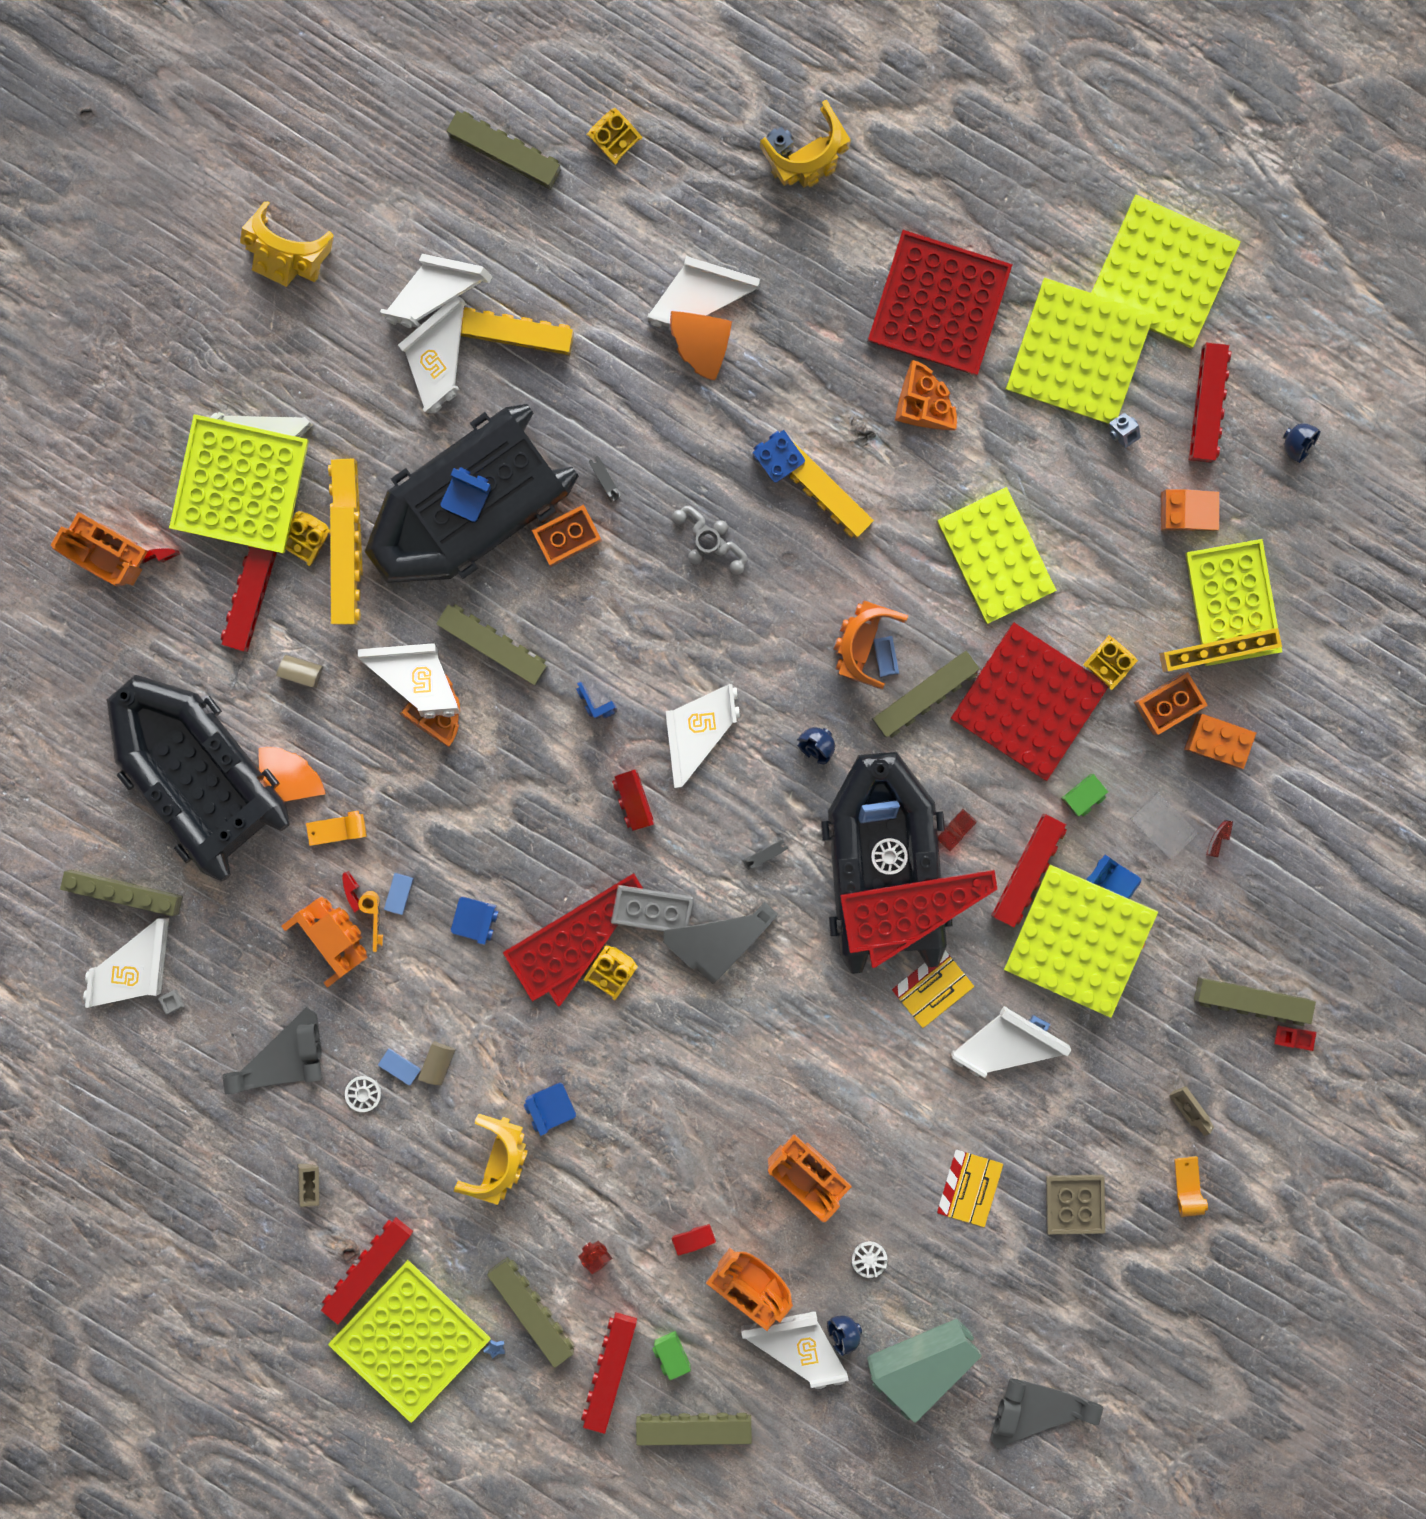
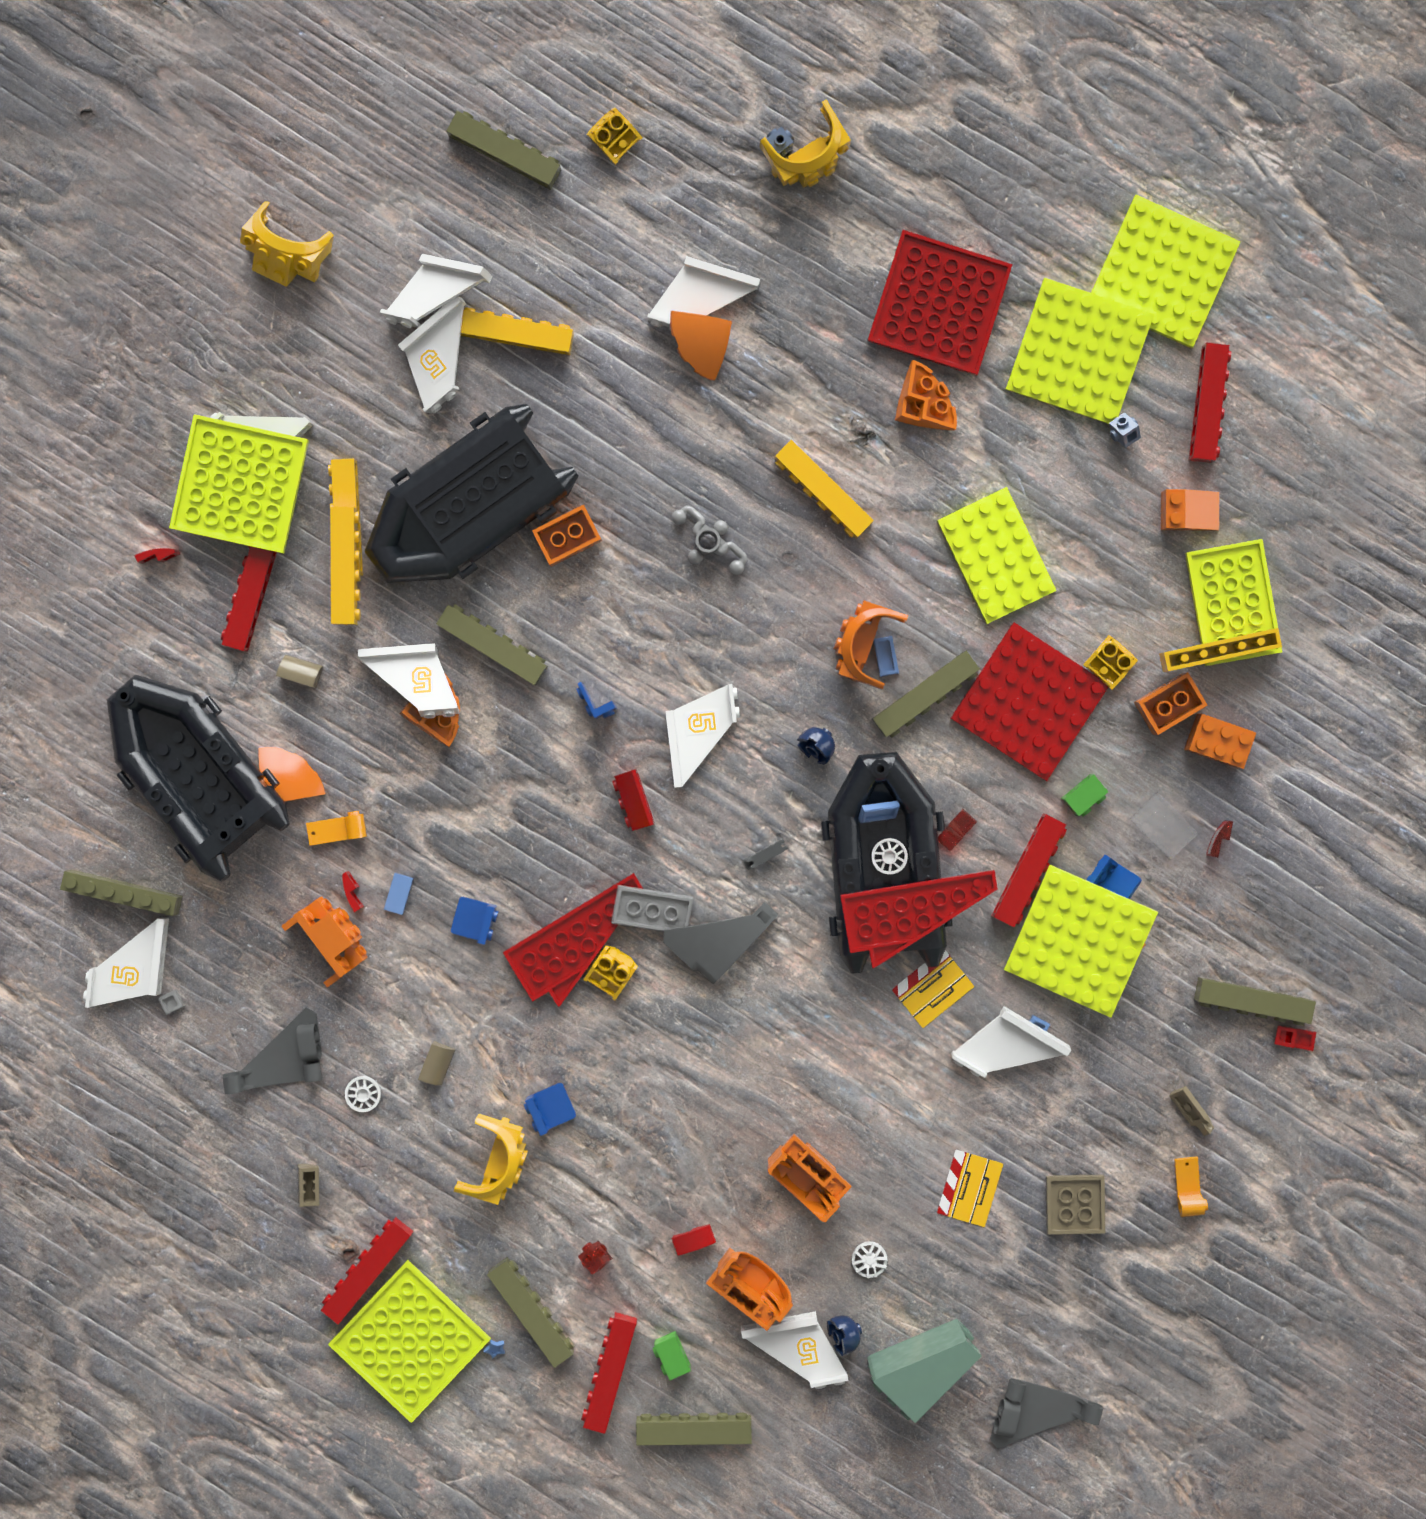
orange piece [51,512,148,587] -> none
yellow slope [286,511,330,566] -> none
light orange door [358,891,383,952] -> none
medium blue tile [378,1048,421,1086] -> none
blue bracket [441,467,491,522] -> none
dark grey piece [589,456,621,502] -> none
blue bracket [752,430,805,483] -> none
dark blue cylinder [1283,423,1321,463] -> none

